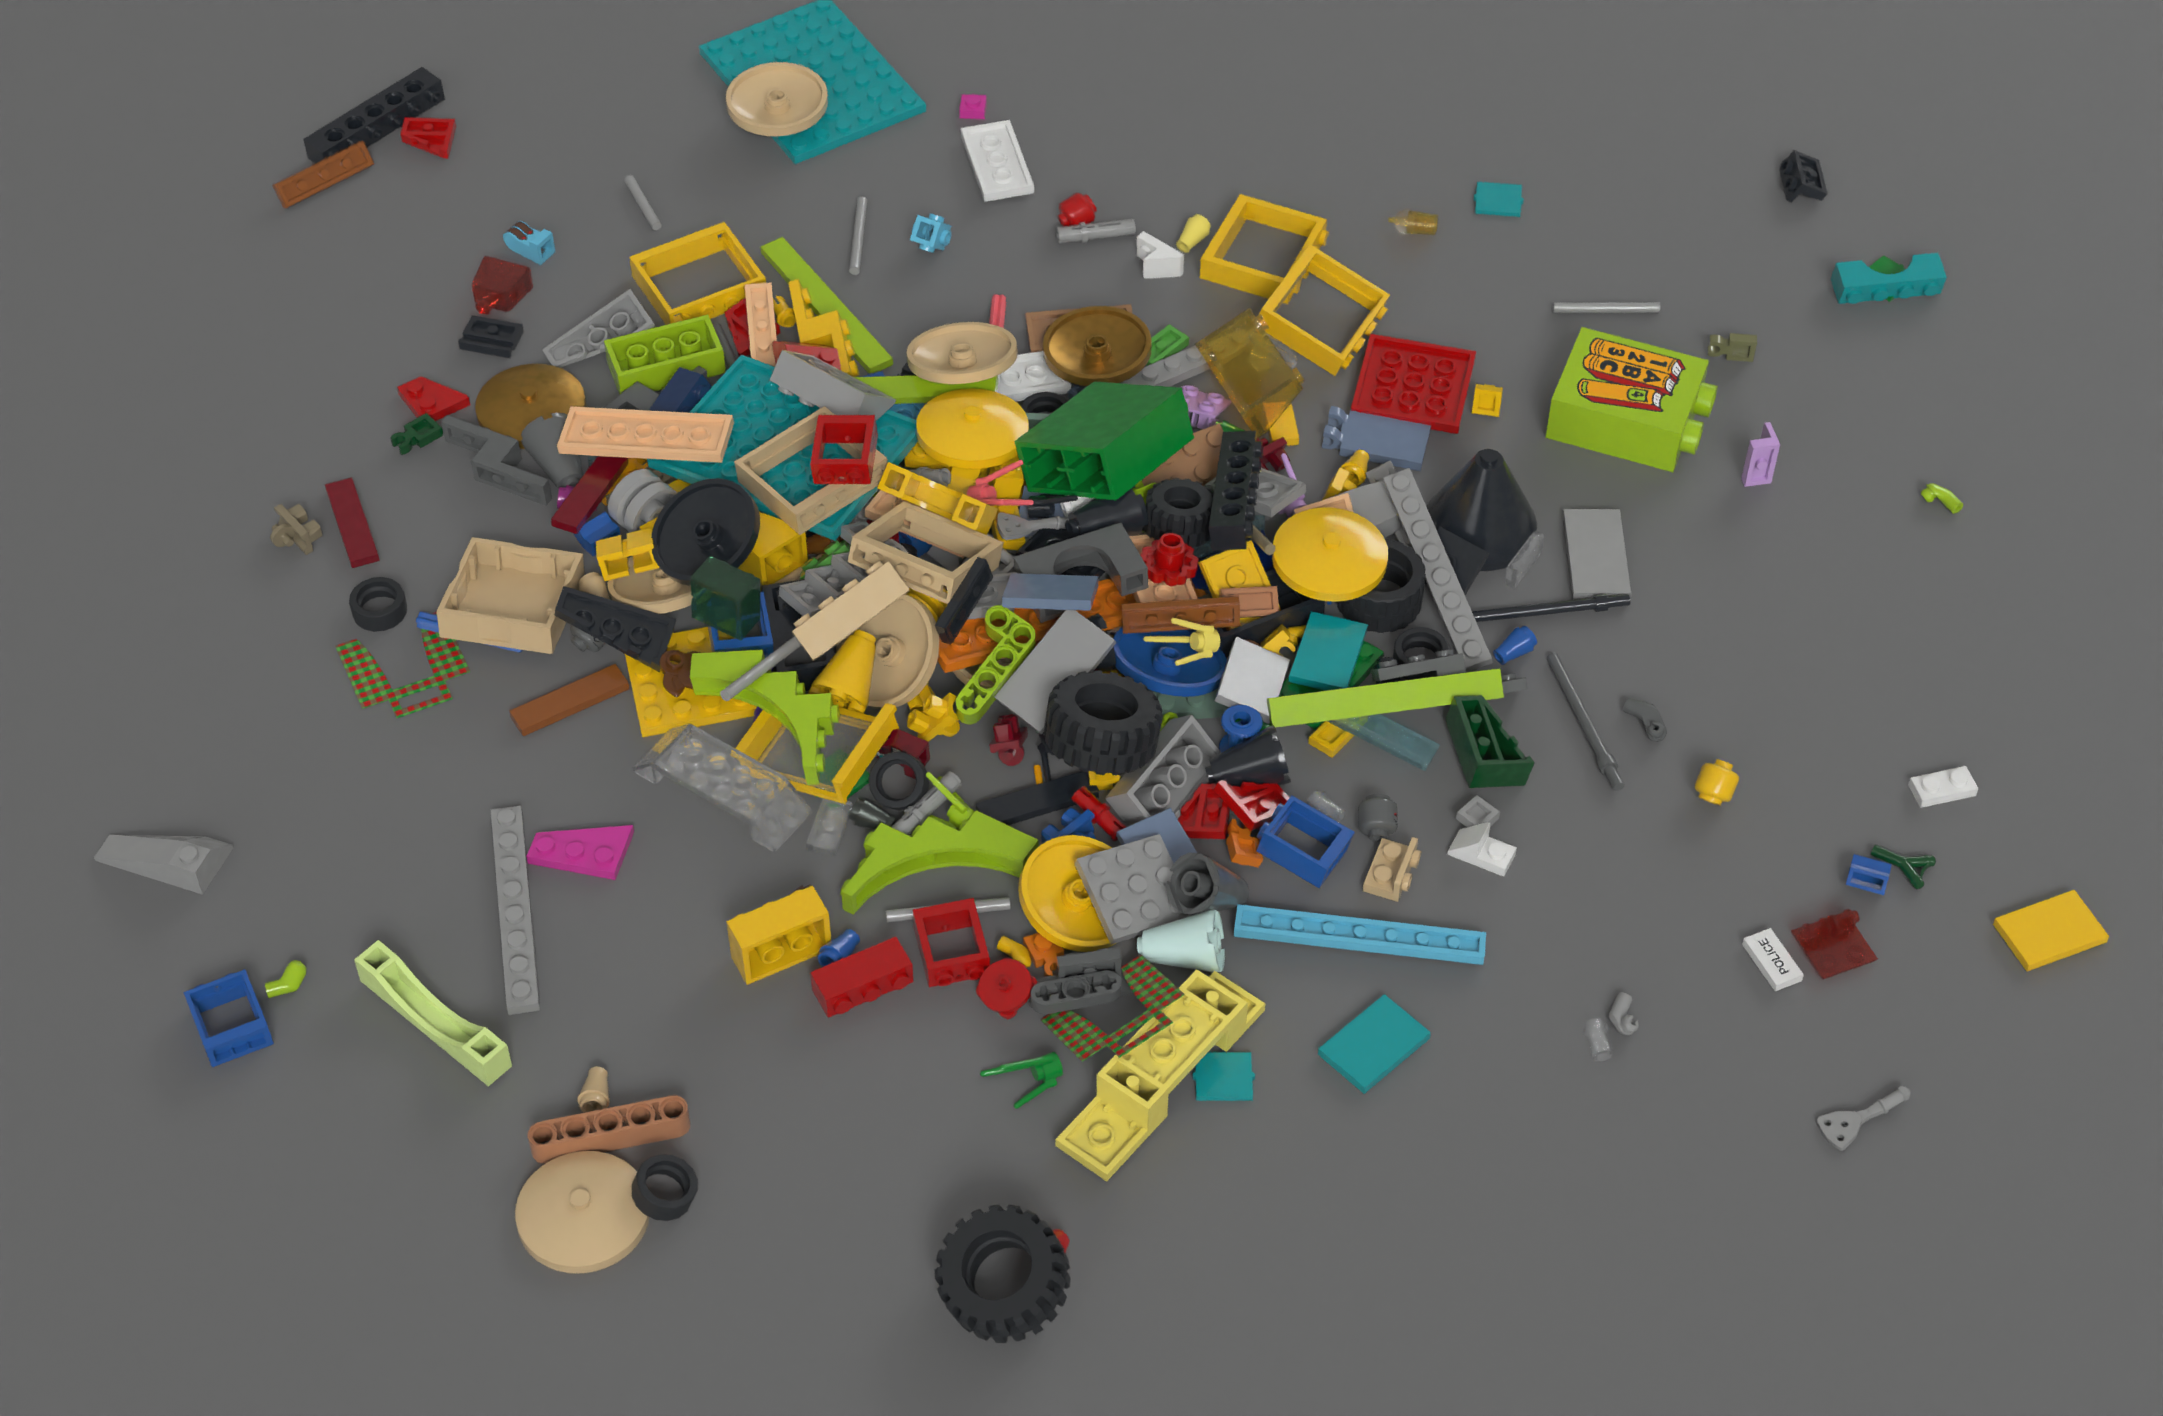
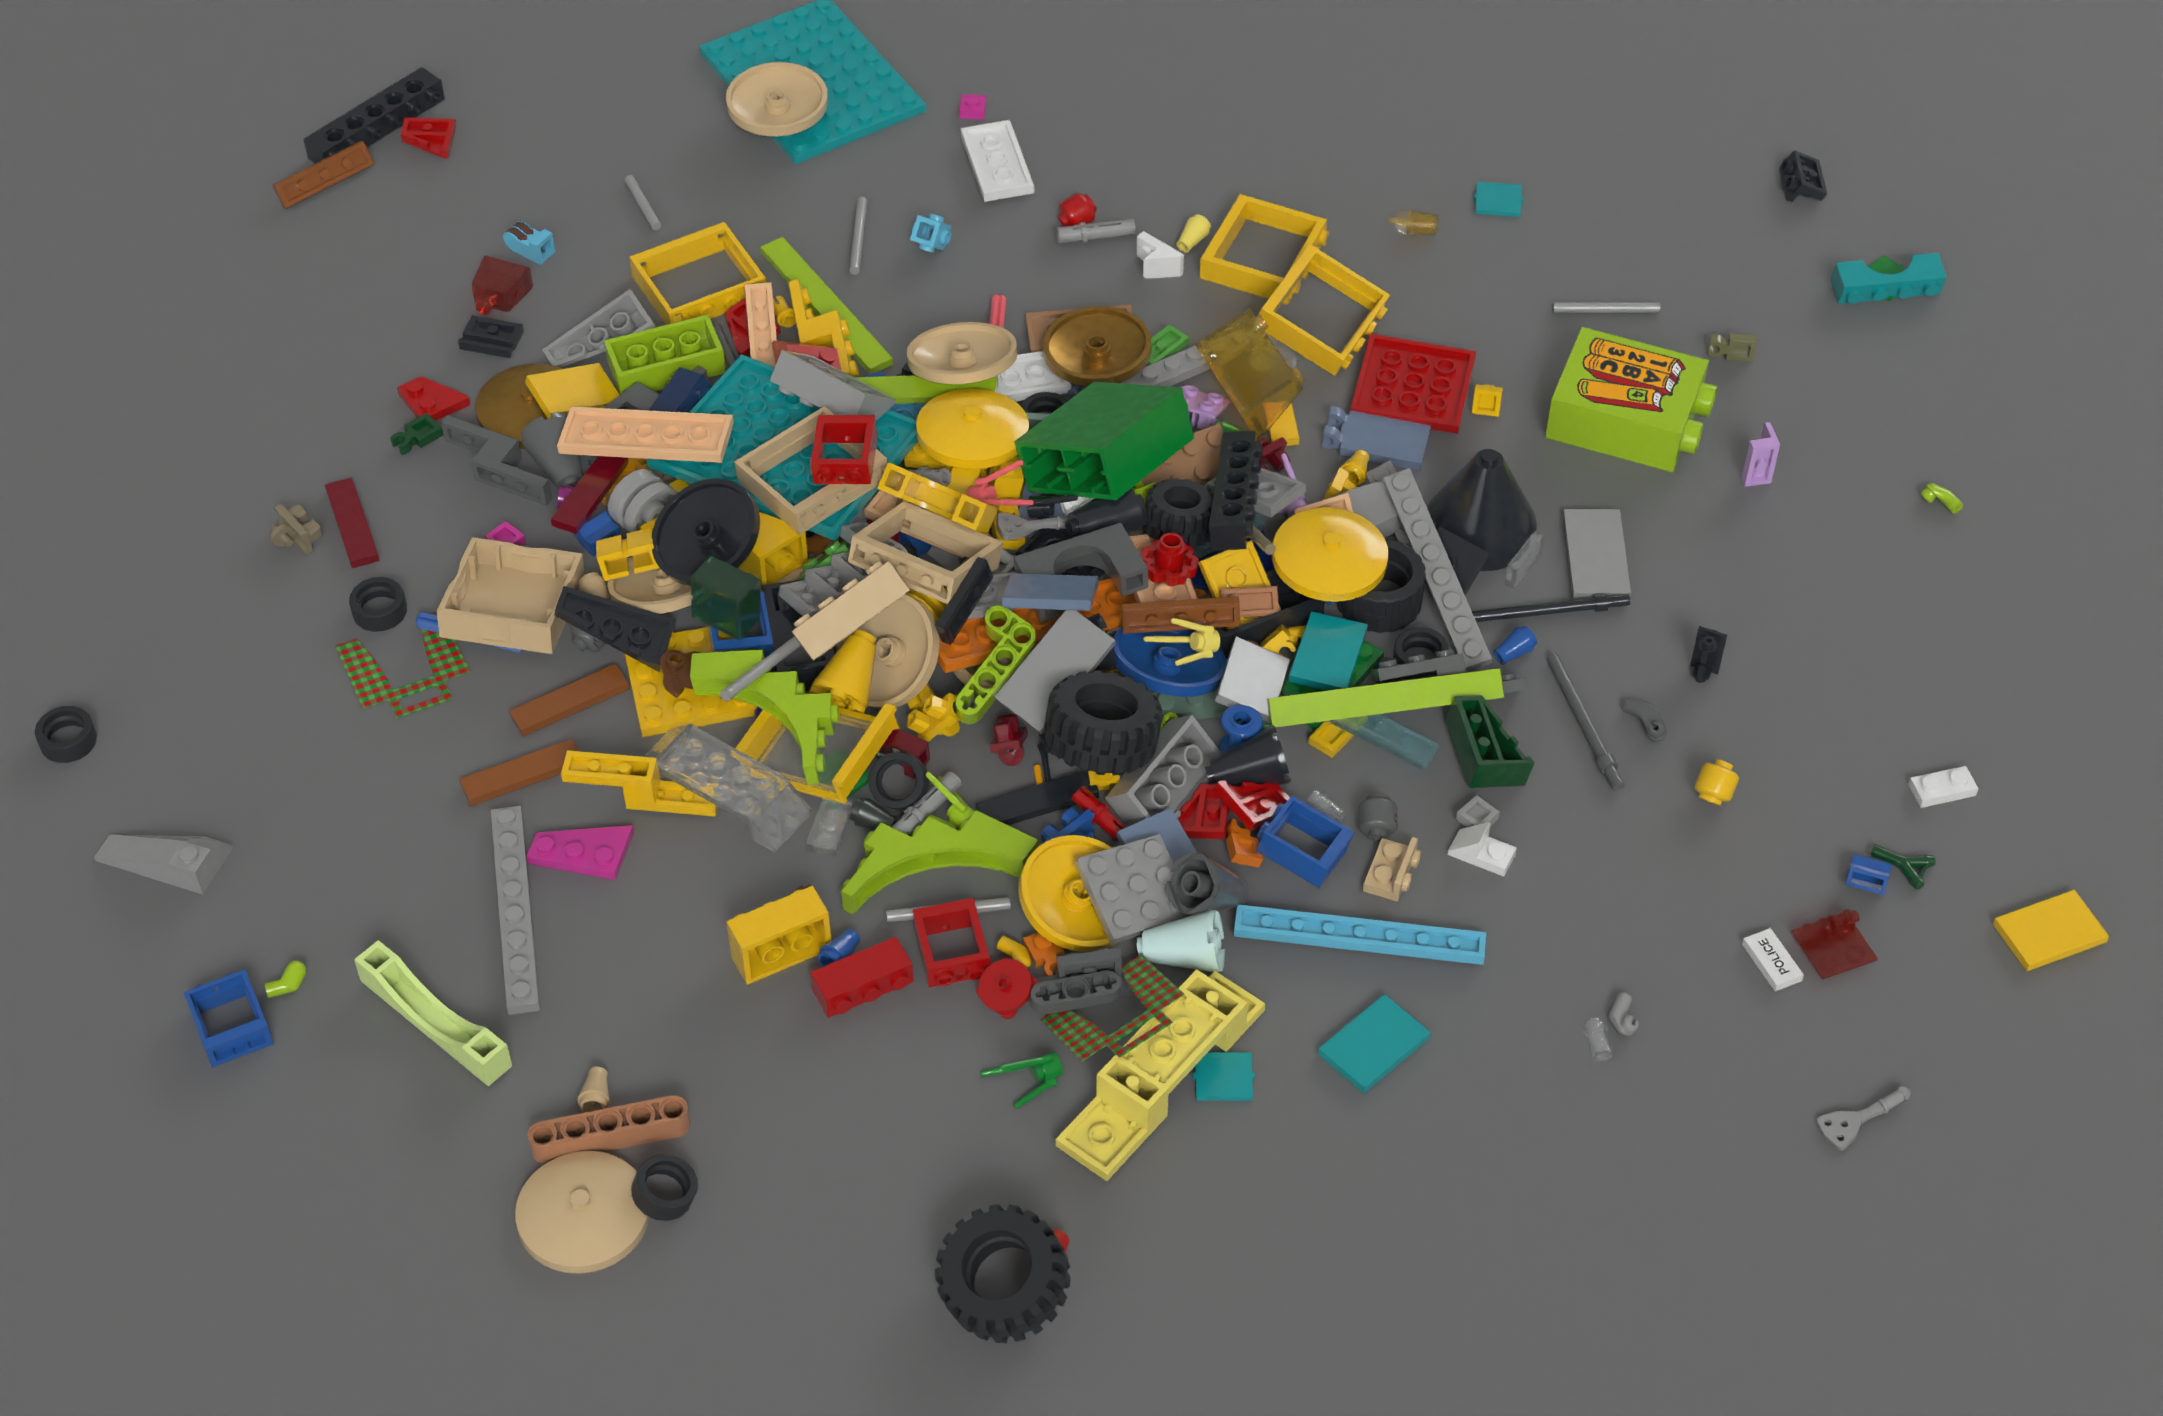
none -> black tyre [34,706,97,763]
none -> dark orange tile [459,738,579,807]
none -> dark pink plate [484,521,526,546]
none -> yellow tile [525,363,620,419]
none -> yellow bracket [561,750,721,817]
none -> black hinge [1690,626,1728,683]

